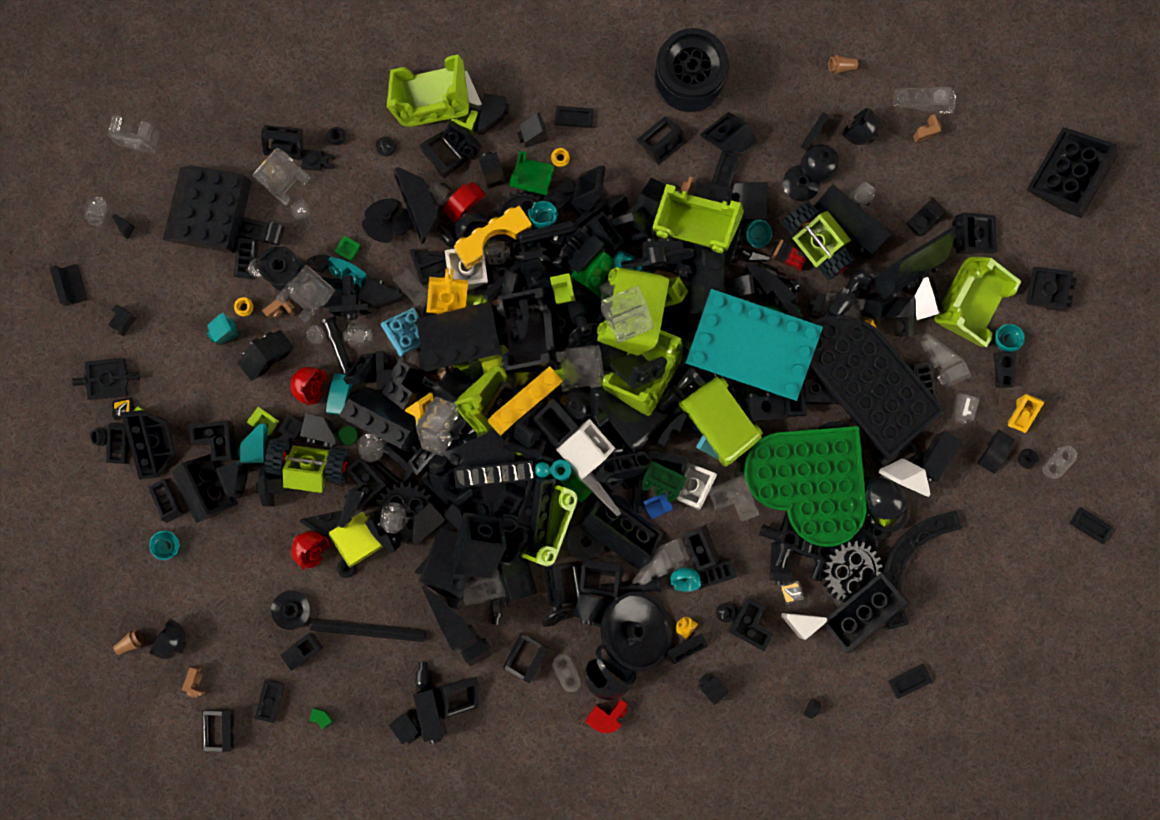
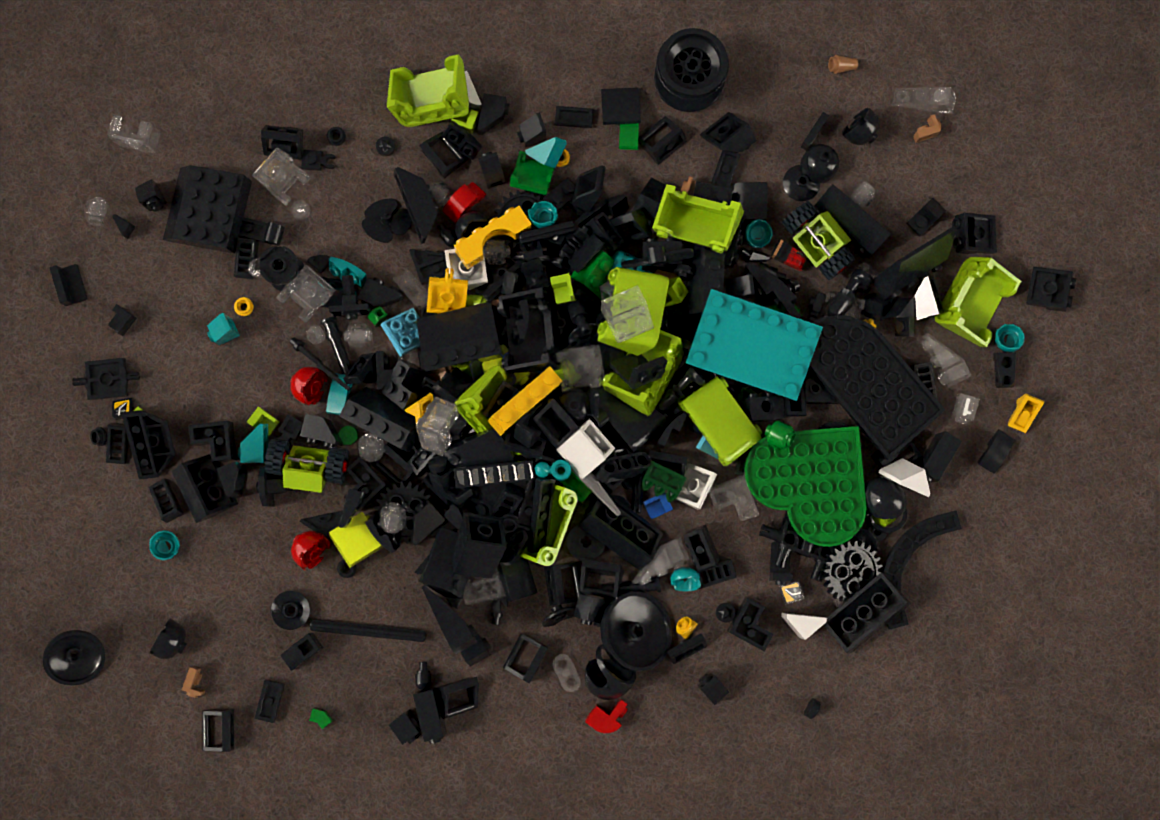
medium nougat cone [113,630,145,655] -> none
black brick [237,330,294,381] -> none
medium nougat bracket [262,296,295,319] -> none
green plate [334,236,361,262] -> none
black tile [888,664,933,699] -> none
black tile [1018,449,1039,469] -> none
black slope [1027,127,1118,218] -> none
clear plate [1043,446,1077,479] -> none
black tile [1069,507,1114,544] -> none
none -> black dish [43,630,105,686]
none -> black slope [135,179,167,212]
none -> black piece [290,337,351,391]
none -> green piece [368,306,387,327]
none -> teal slope [525,137,567,168]
none -> black slope [601,88,641,125]
none -> green slope [619,123,639,150]
none -> green head [765,421,796,449]

